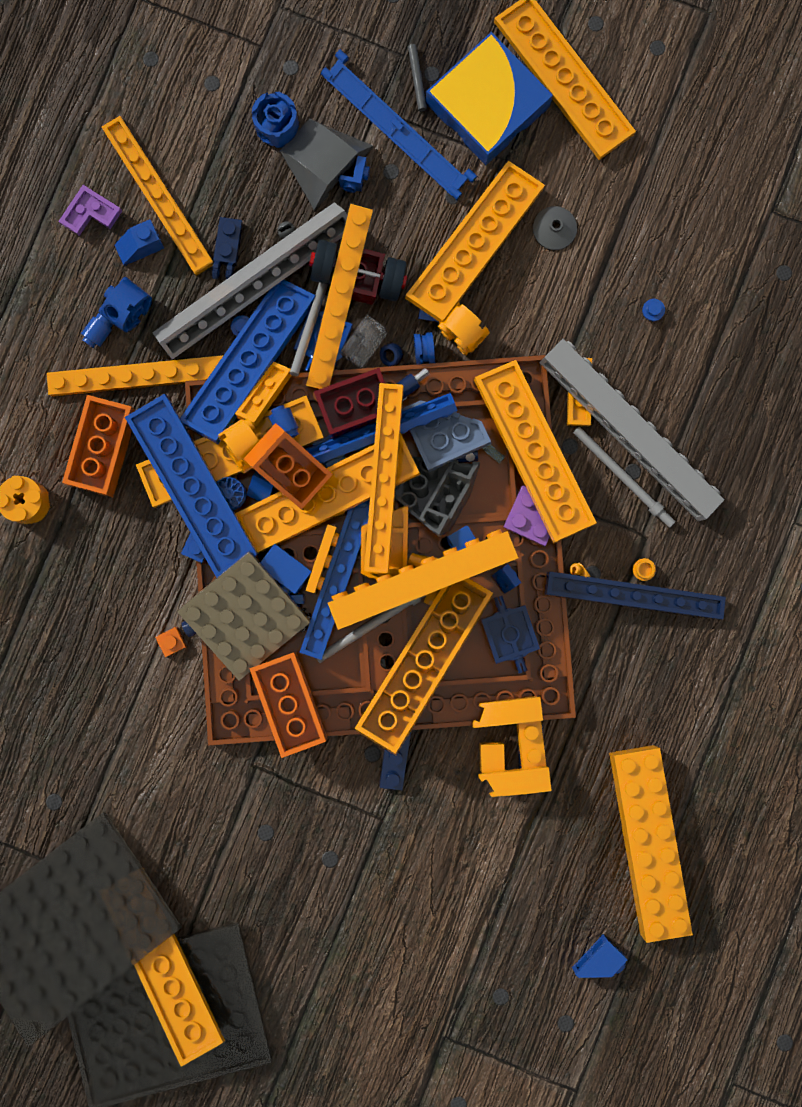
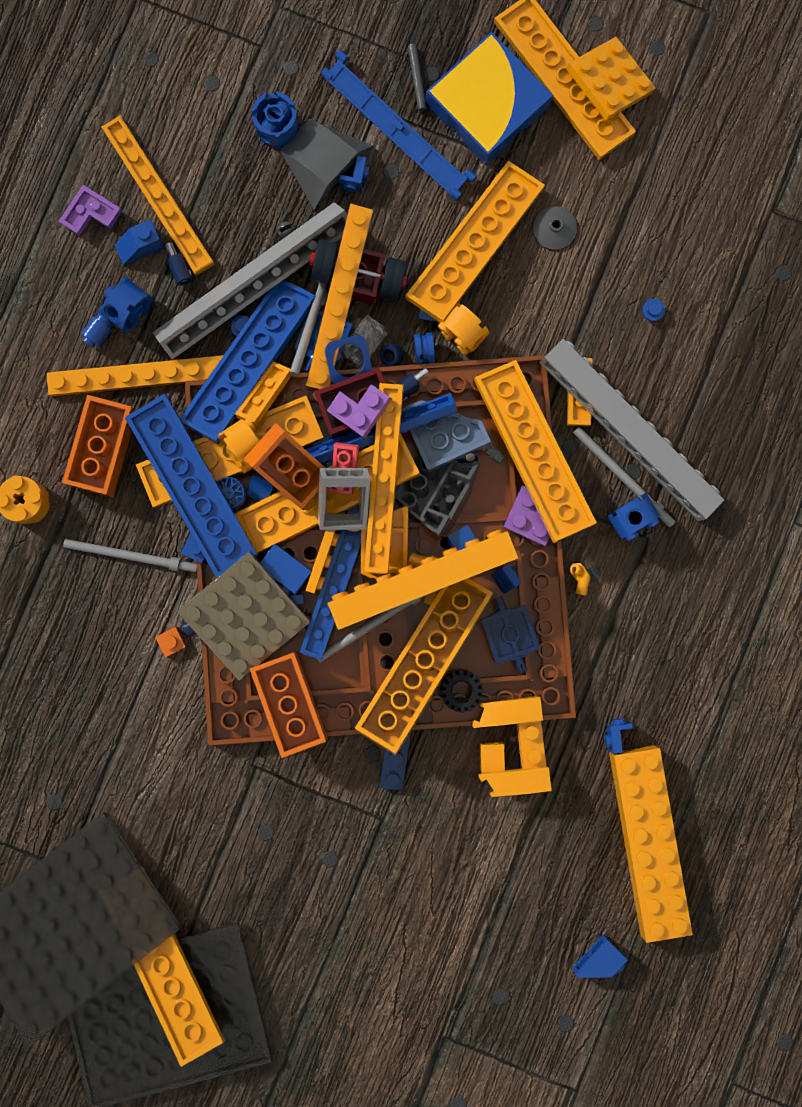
dark blue hinge [212,217,243,279] -> none
blue brick [269,405,299,438] -> none
dark blue plate [544,571,726,620] -> none
light orange plate [633,558,656,581] -> none
none -> light grey bar [63,539,197,573]
none -> dark blue piece [165,242,192,286]
none -> light grey window [317,468,370,532]
none -> blue piece [325,335,372,384]
none -> medium lavender plate [327,384,392,438]
none -> coral slope [329,442,359,495]
none -> black tyre [440,670,483,713]
none -> light orange plate [566,37,656,121]
none -> blue bracket [604,718,633,754]
none -> blue brick [606,492,661,541]

